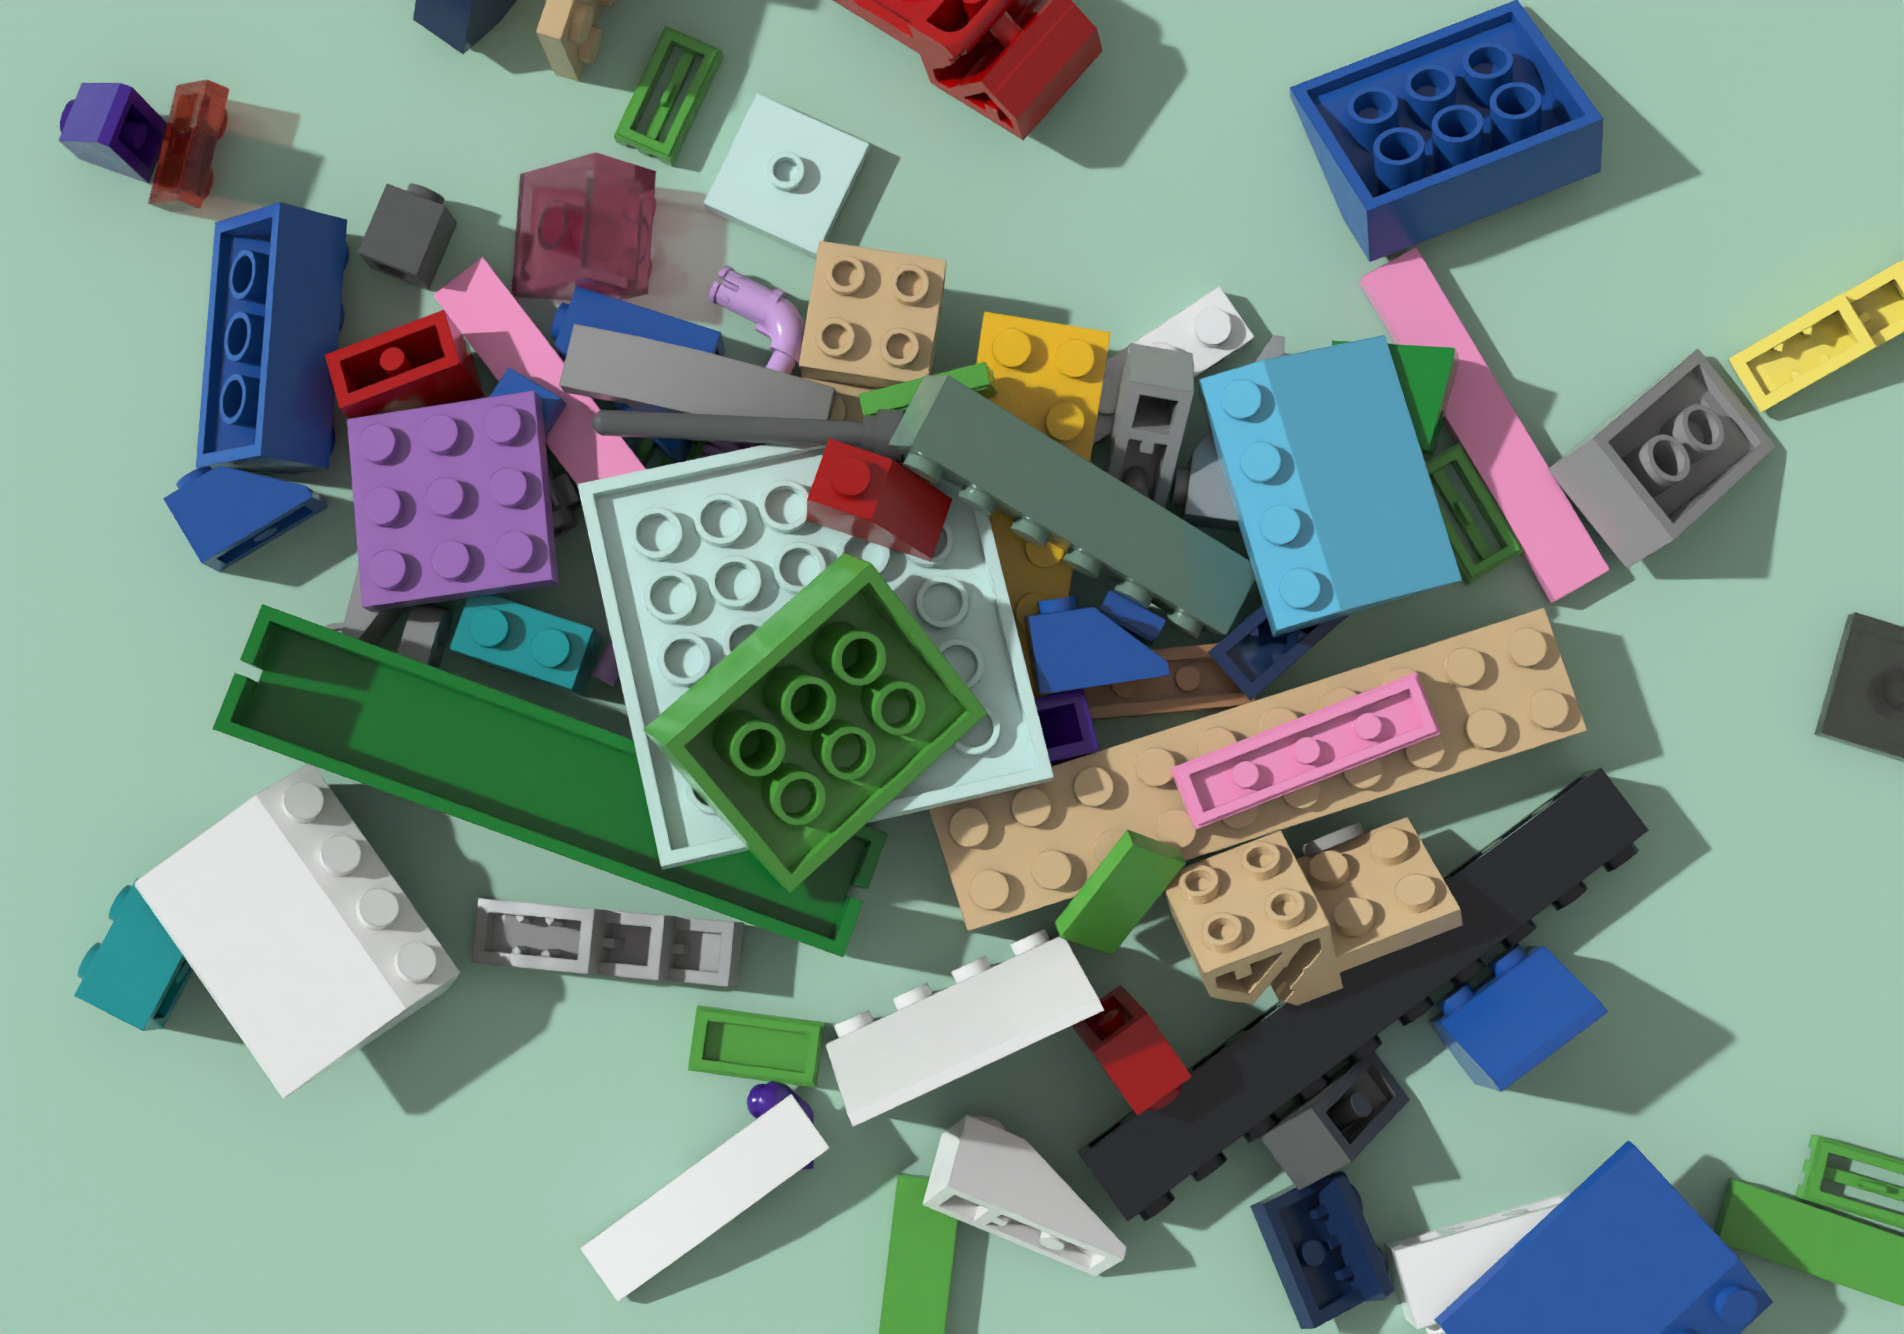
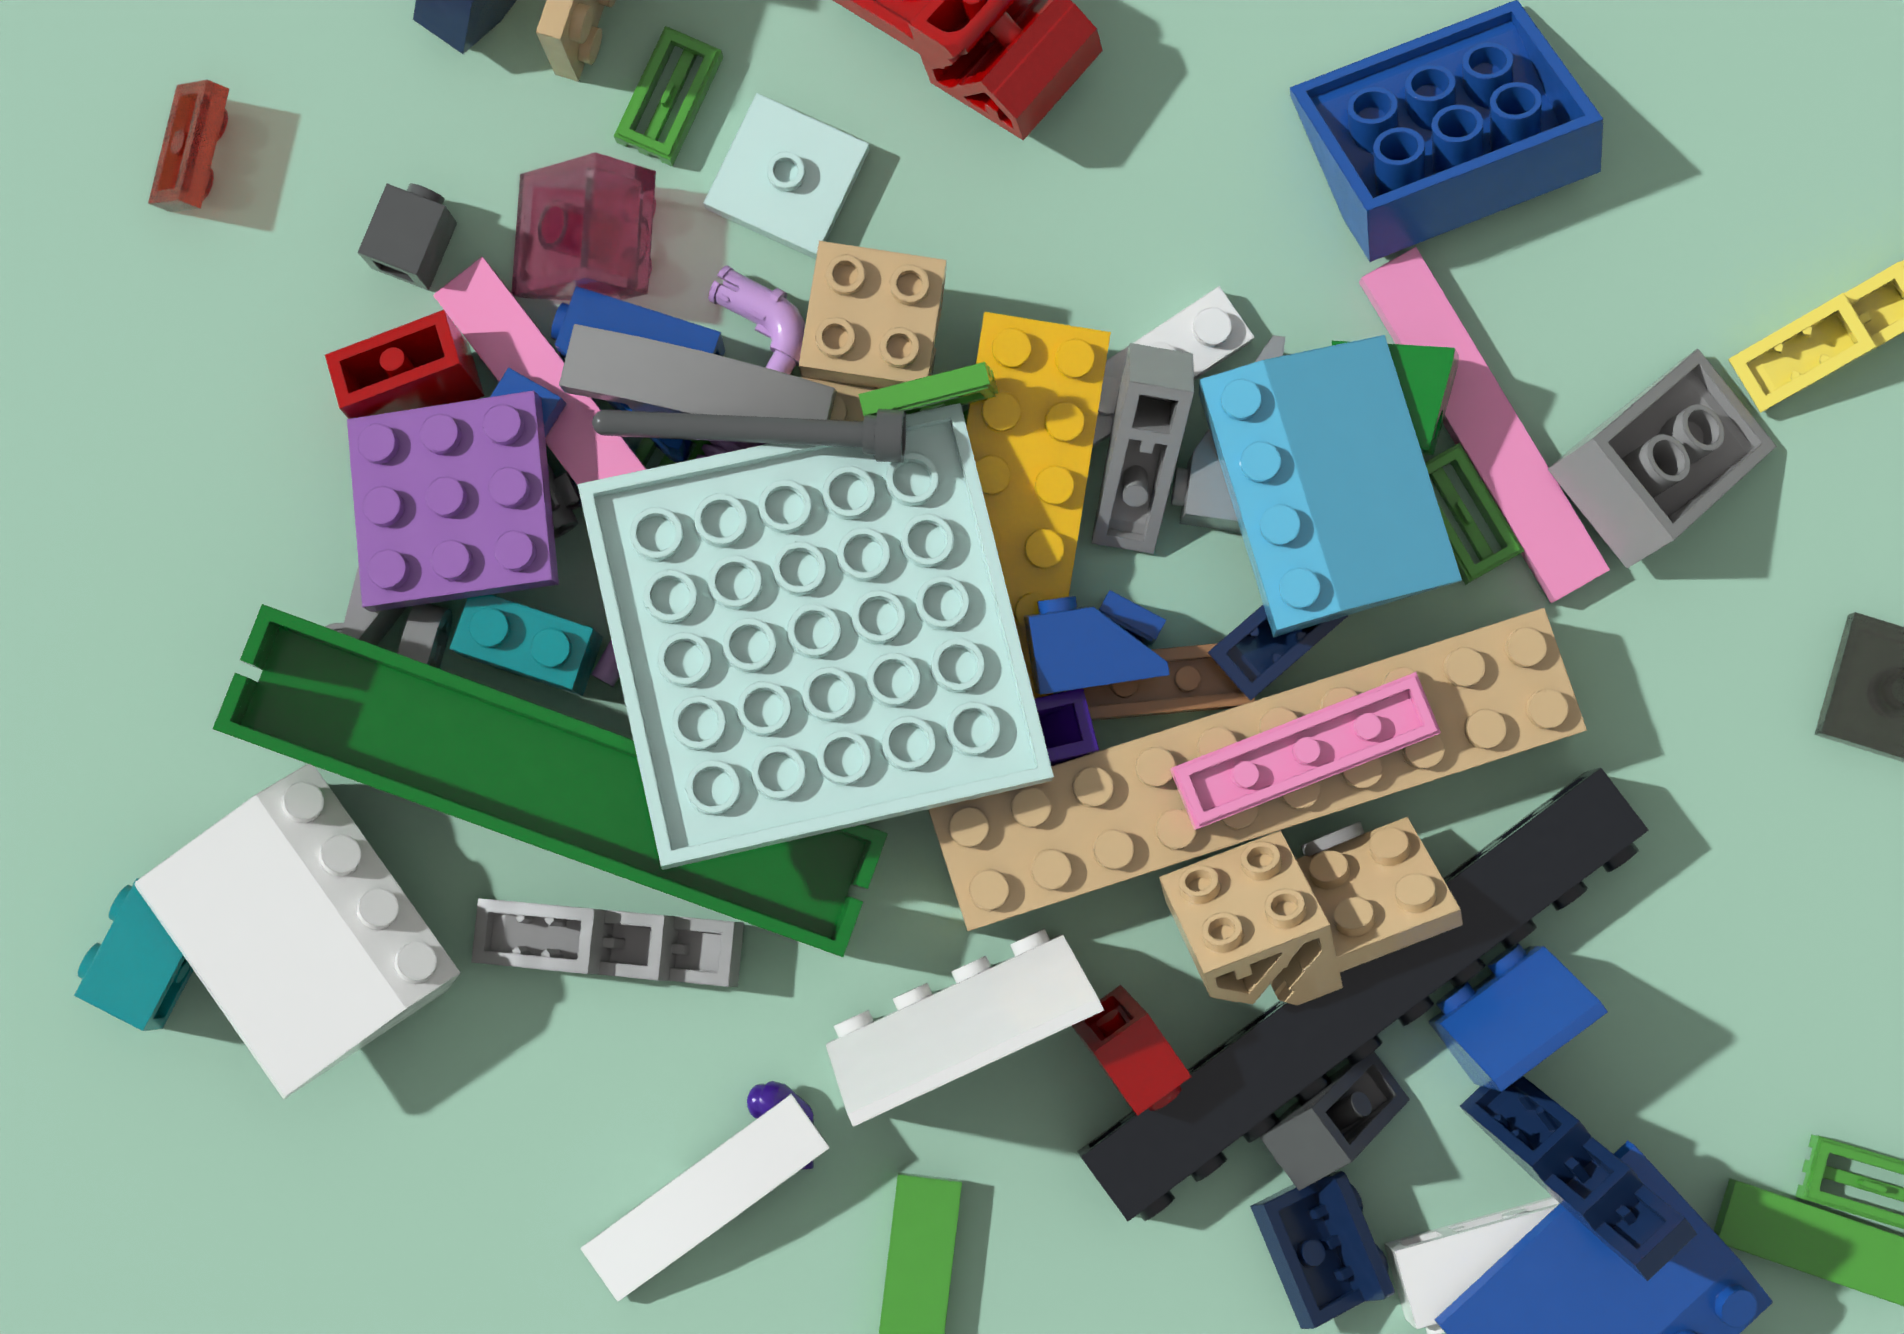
dark purple slope [59,83,171,184] -> none
blue slope [163,465,328,572] -> none
blue slope [196,202,349,474] -> none
bright green slope [643,553,988,893] -> none
bright green tile [688,1005,826,1088] -> none
red slope [807,438,952,562] -> none
sand green brick [888,375,1255,639] -> none
white slope [922,1115,1127,1277] -> none
bright green tile [1055,829,1186,955] -> none
none -> dark blue slope [1460,1076,1697,1281]

